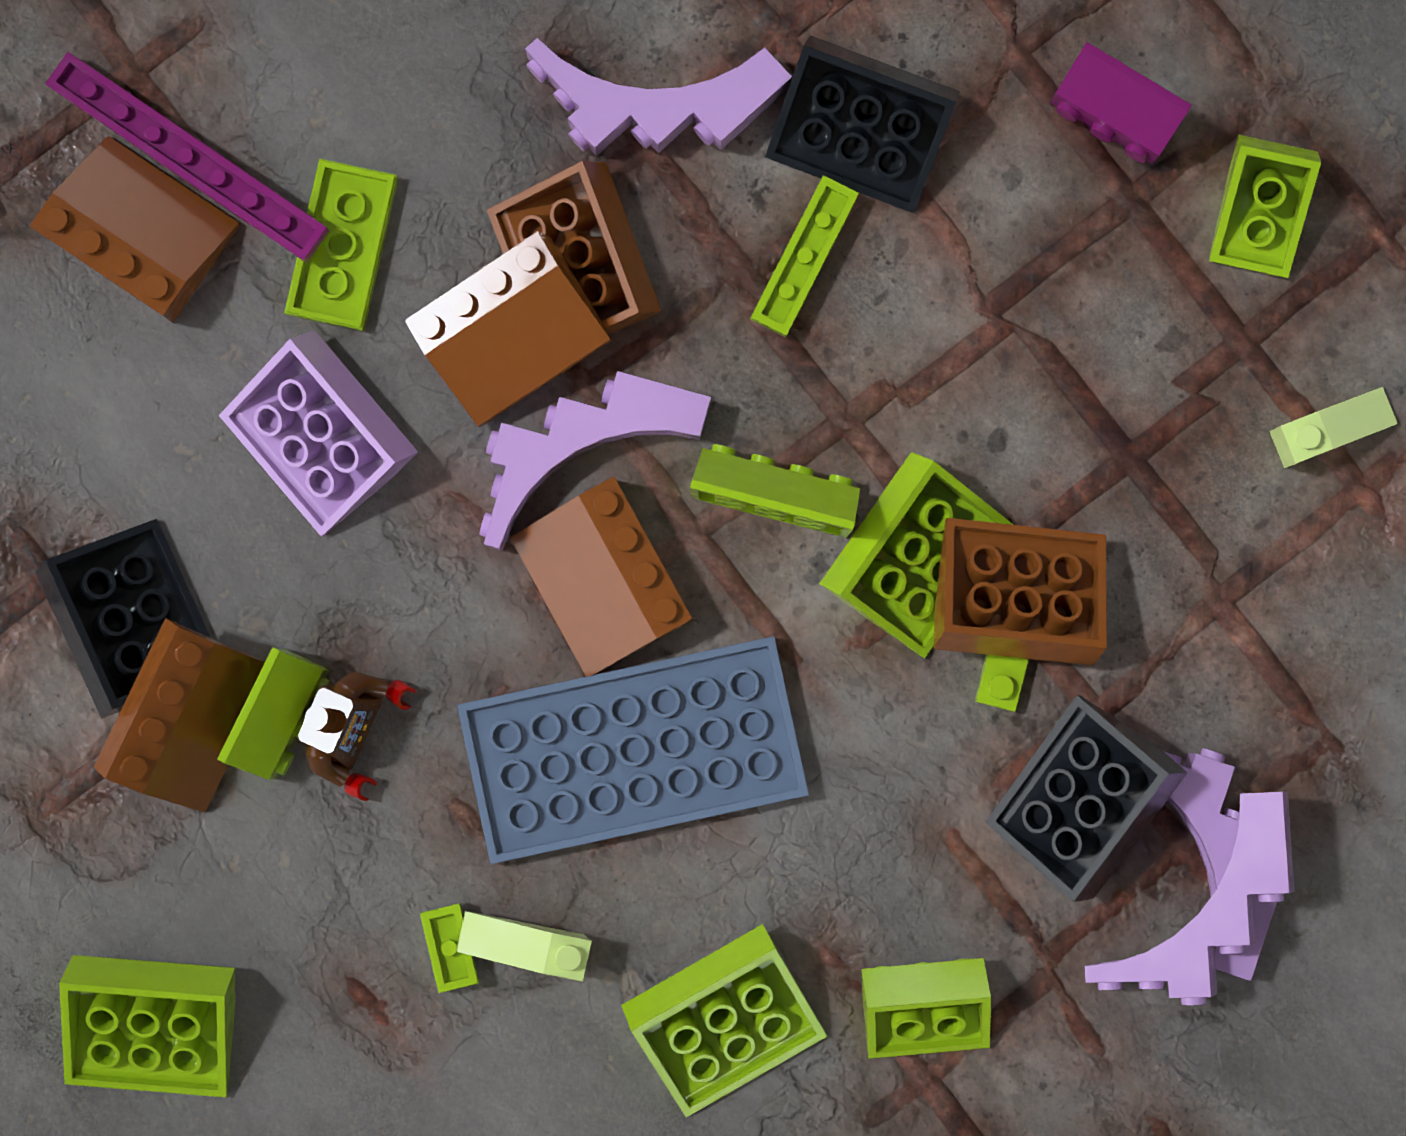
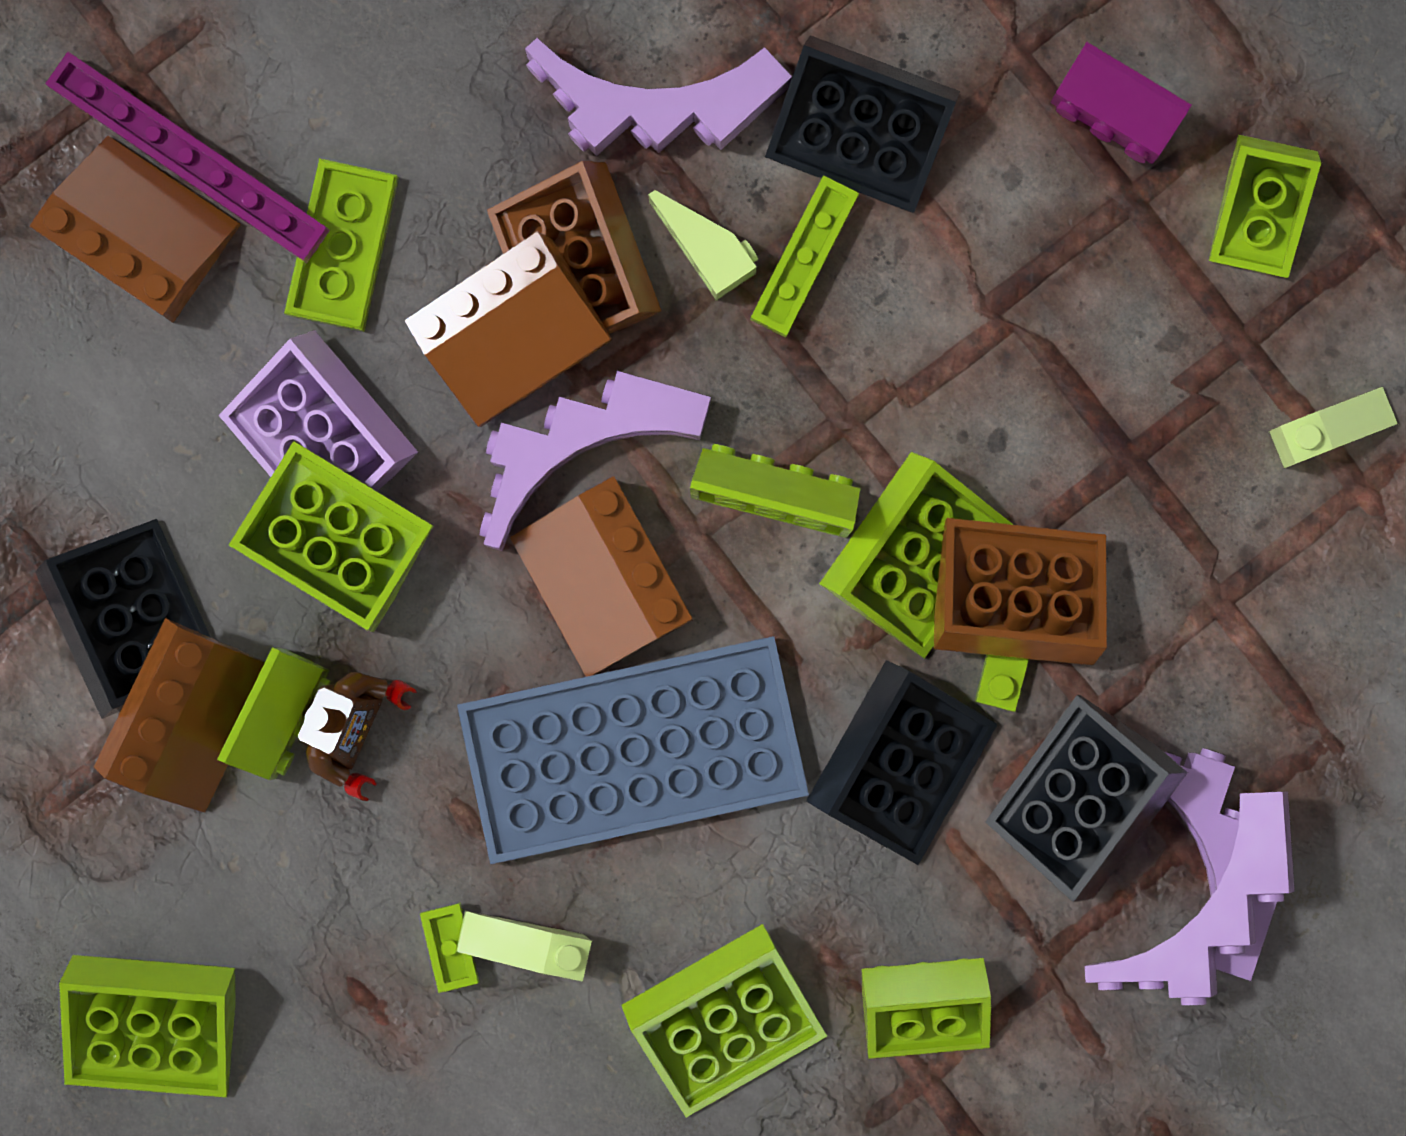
none -> lime slope [229,441,433,633]
none -> yellowish green slope [648,190,758,300]
none -> black slope [806,660,998,865]

